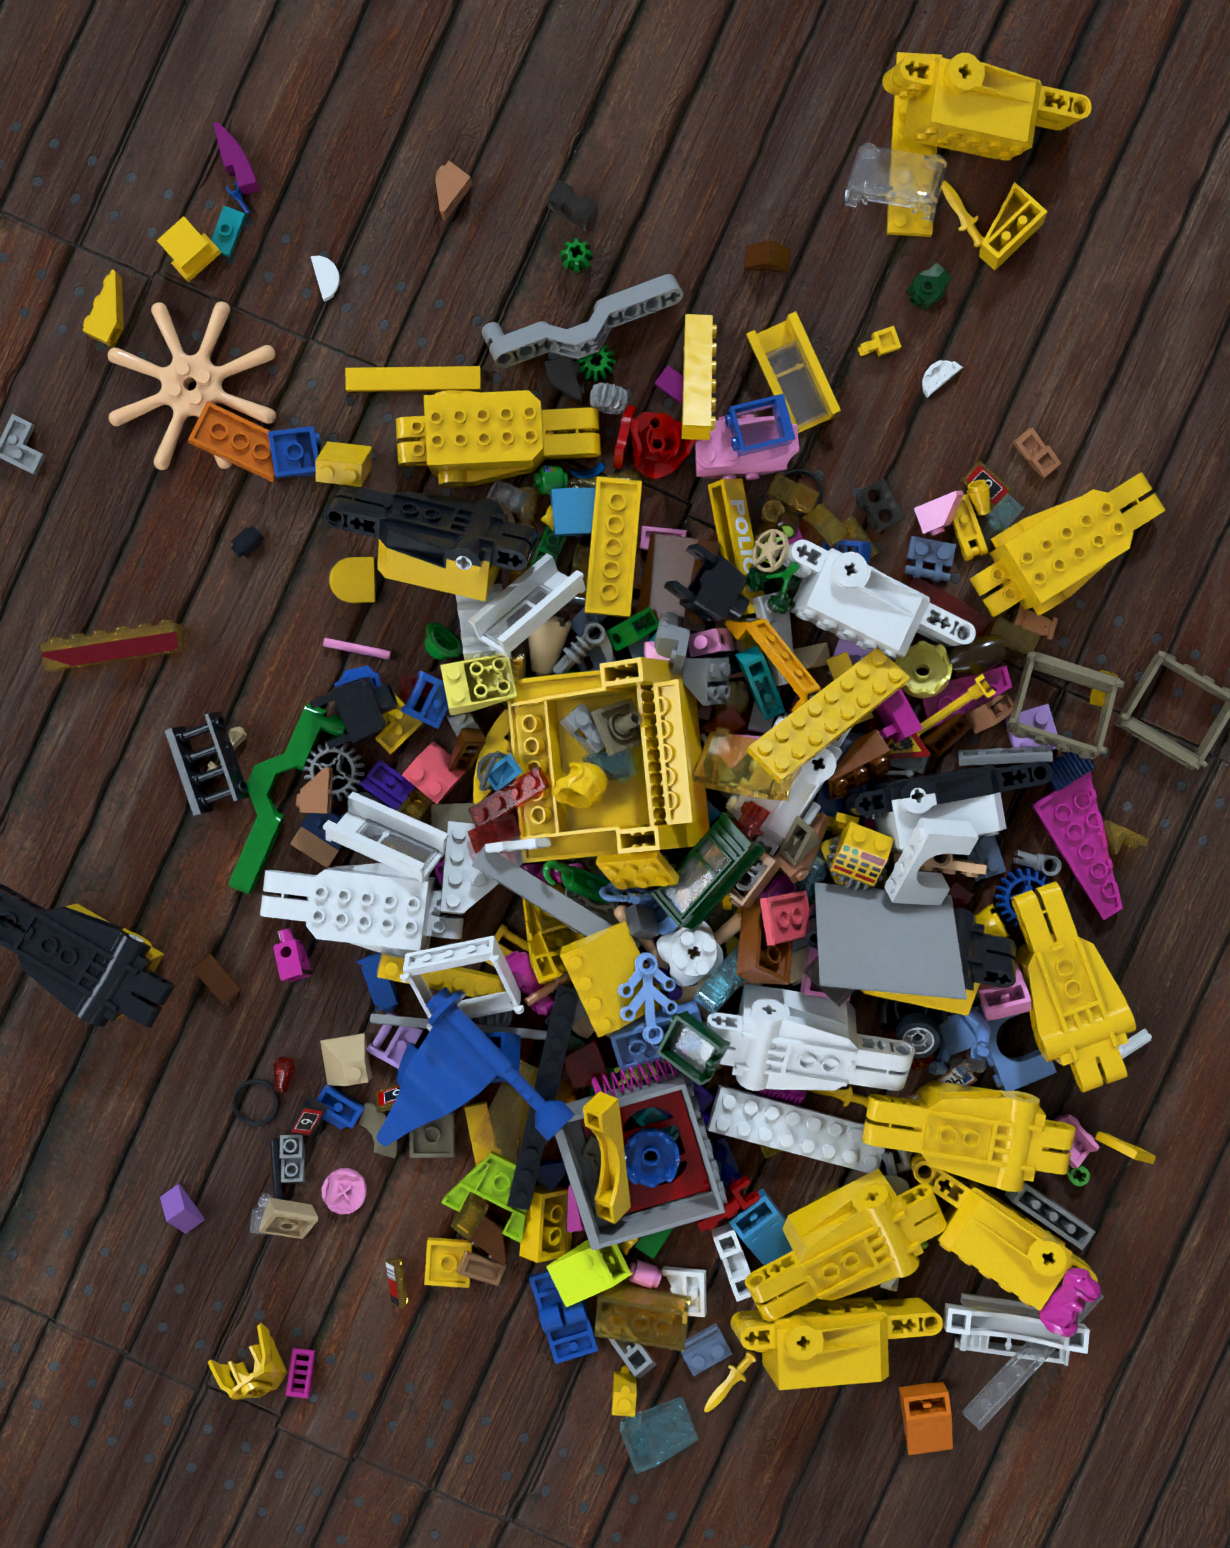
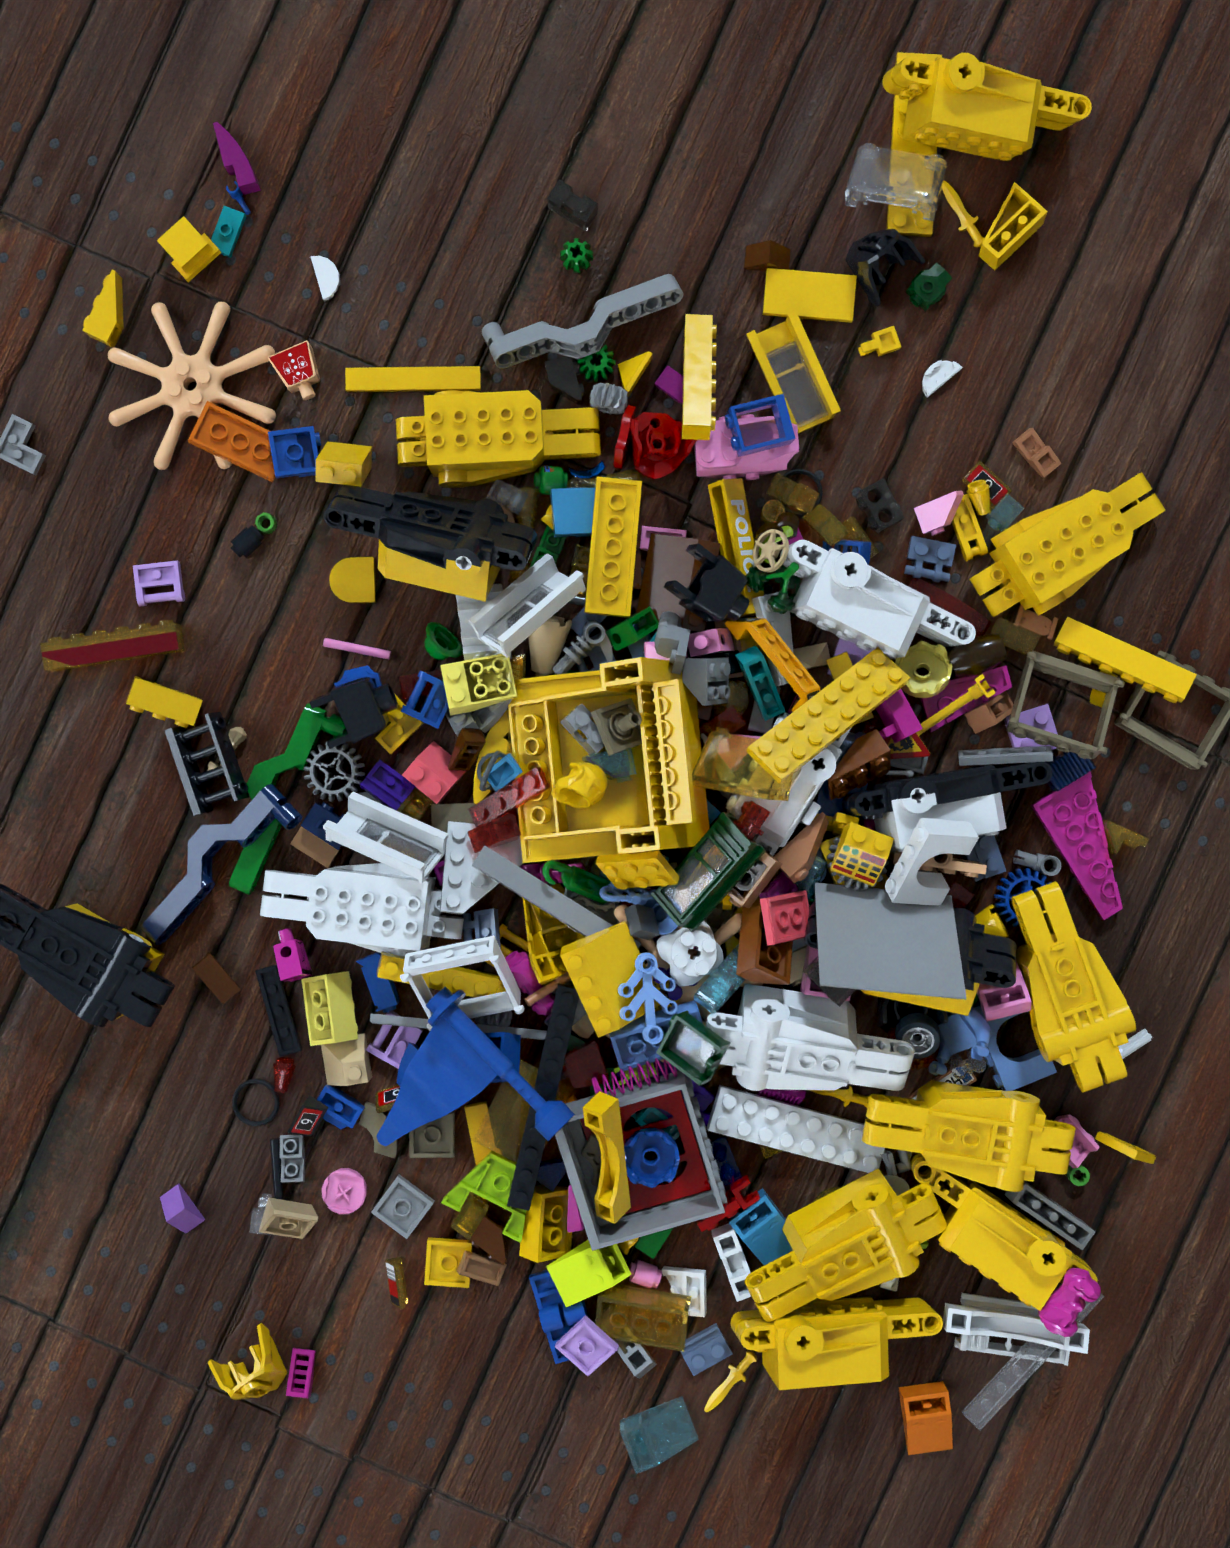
nougat slope [296,767,333,814] -> none
nougat slope [435,161,472,221] -> none
white tile [485,838,551,853] -> none
yellow brick [612,1365,637,1417] -> none
dark tan slope [778,816,820,866] -> none
reddish brown slope [921,712,973,757] -> none
none -> yellow wedge [126,676,203,728]
none -> lavender plate [133,560,185,607]
none -> beam [141,784,302,945]
none -> bright green axle [255,512,277,534]
none -> black tile [255,964,303,1057]
none -> torso [268,340,320,400]
none -> light yellow slope [301,971,358,1046]
none -> light grey plate [371,1174,435,1239]
none -> sand blue plate [462,908,501,949]
none -> light grey slope [472,699,512,733]
none -> lavender plate [555,1315,619,1376]
none -> yellow slope [618,351,653,397]
none -> yellow tile [762,268,857,323]
none -> black piece [845,229,926,307]
none -> yellow brick [1054,617,1197,703]

